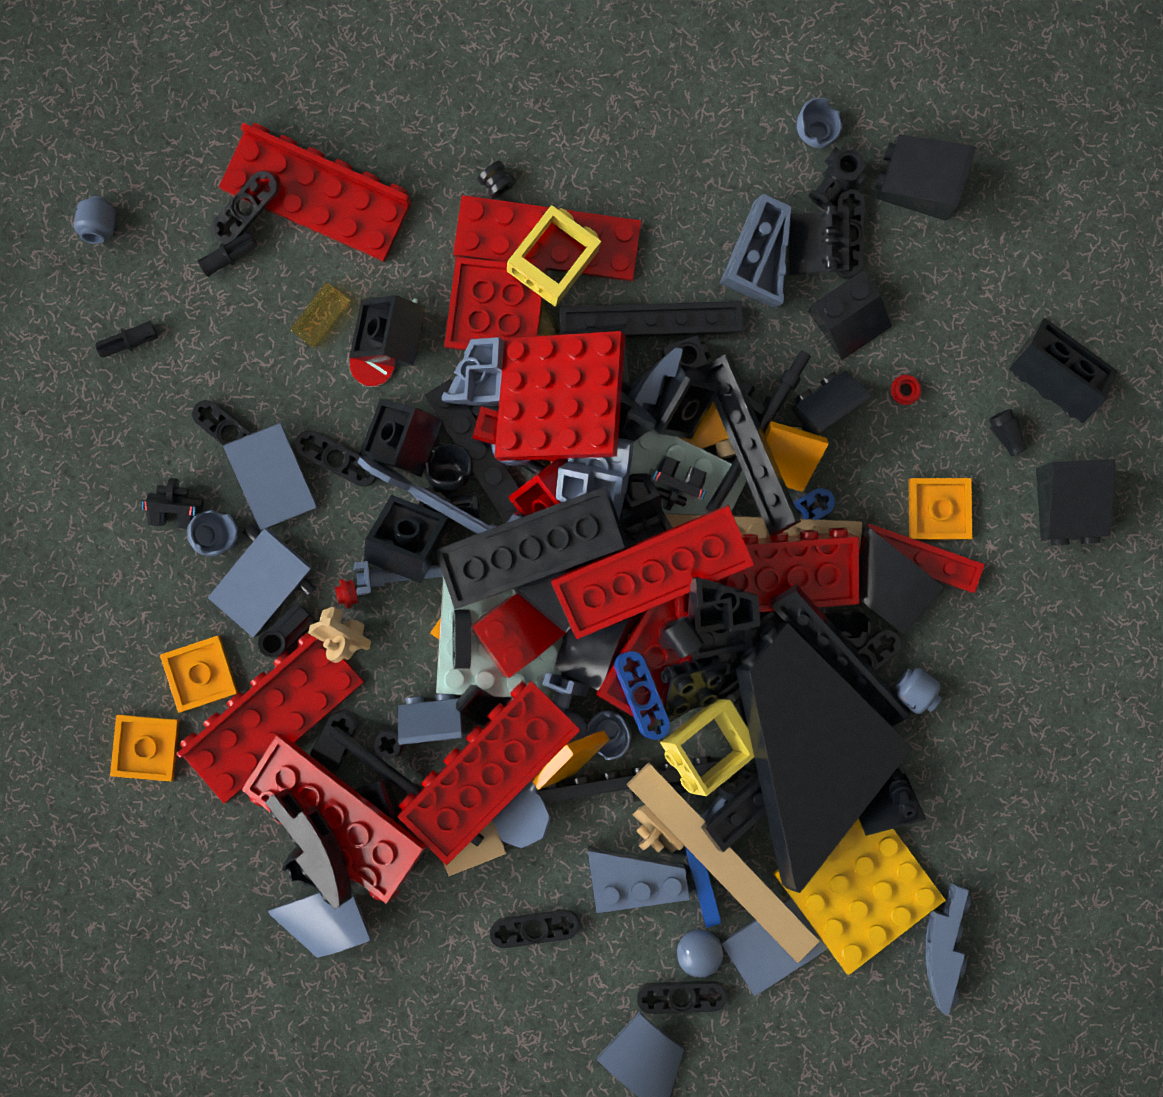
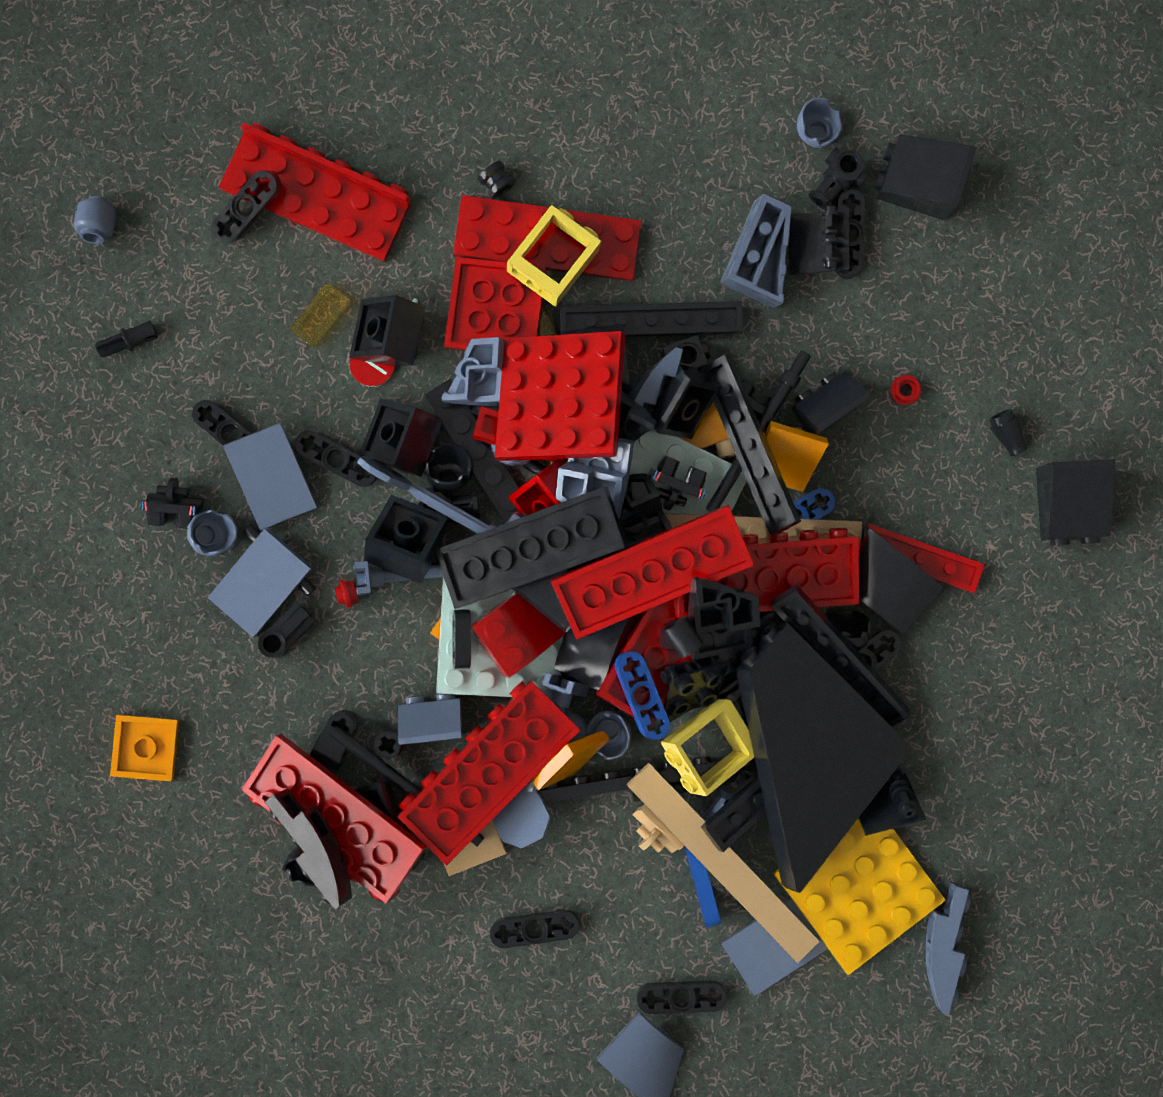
light orange tile [160,635,239,713] -> none
red bracket [176,632,364,804] -> none
black axle [198,232,258,277] -> none
sand blue slope [268,886,372,958] -> none
tan hips [308,607,371,663] -> none
black tile [456,685,506,726] -> none
sand blue wedge [588,846,690,913] -> none
sand blue hair [677,929,723,978] -> none
black slope [808,270,892,360] -> none
sand blue head [894,668,942,714] -> none
light orange tile [909,478,972,540] -> none
black slope [1009,318,1118,423] -> none

